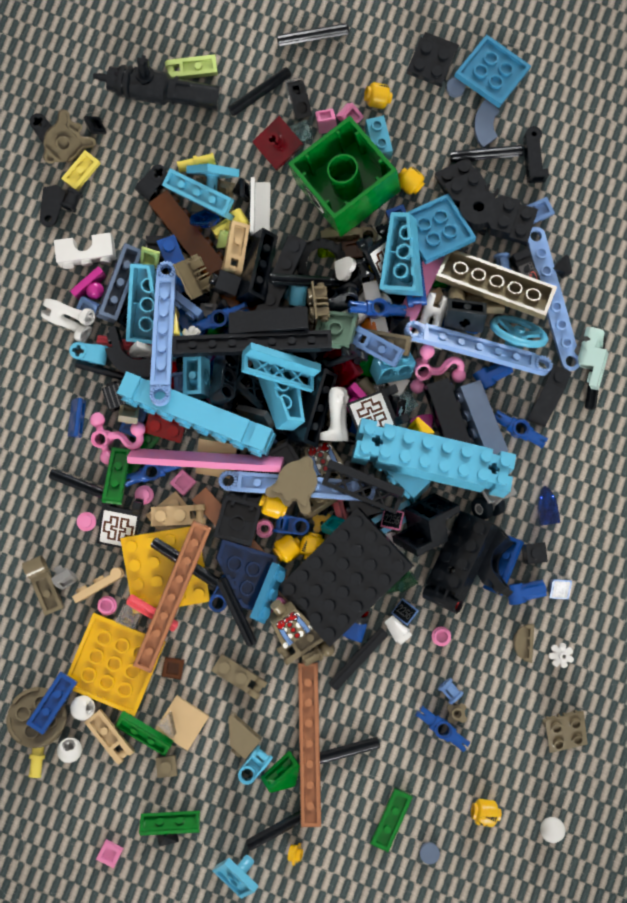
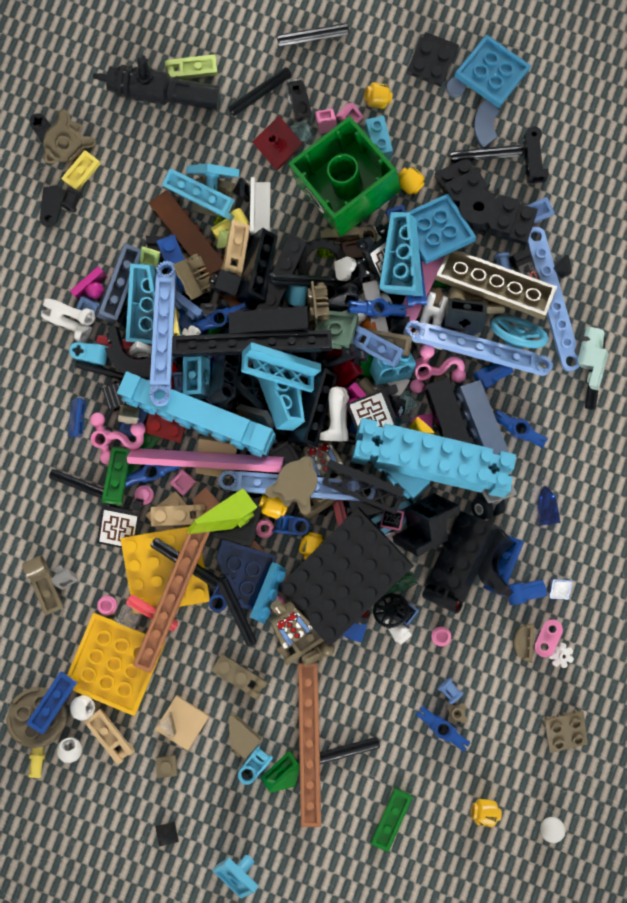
white arch [54,233,116,269] -> none
tan plate [72,567,125,603] -> none
bright pink plate [77,512,97,531] -> none
black slope [84,116,107,134] -> none
bright pink tile [96,839,124,868] -> none
green tile [115,711,174,756] -> none
black piece [135,165,167,202] -> none
green tile [139,811,201,836] -> none
reddish brown tile [162,656,185,680] -> none
light yellow pin [177,153,216,173] -> none
clear blue plate [190,209,220,229] -> none
black axle [246,810,301,850] -> none
yellow head [272,534,301,563] -> none
yellow plate [288,843,303,866] -> none
yellow plate [312,514,331,533] -> none
teal tile [320,515,345,536] -> none
black axle [329,628,388,690] -> none
sand blue tile [419,842,440,864] -> none
black brick [522,542,548,564] -> none
black slope [527,365,572,427] -> none
none -> lime slope [187,488,257,534]
none -> black wheel [373,593,410,629]
none -> bright pink plate [535,620,563,658]

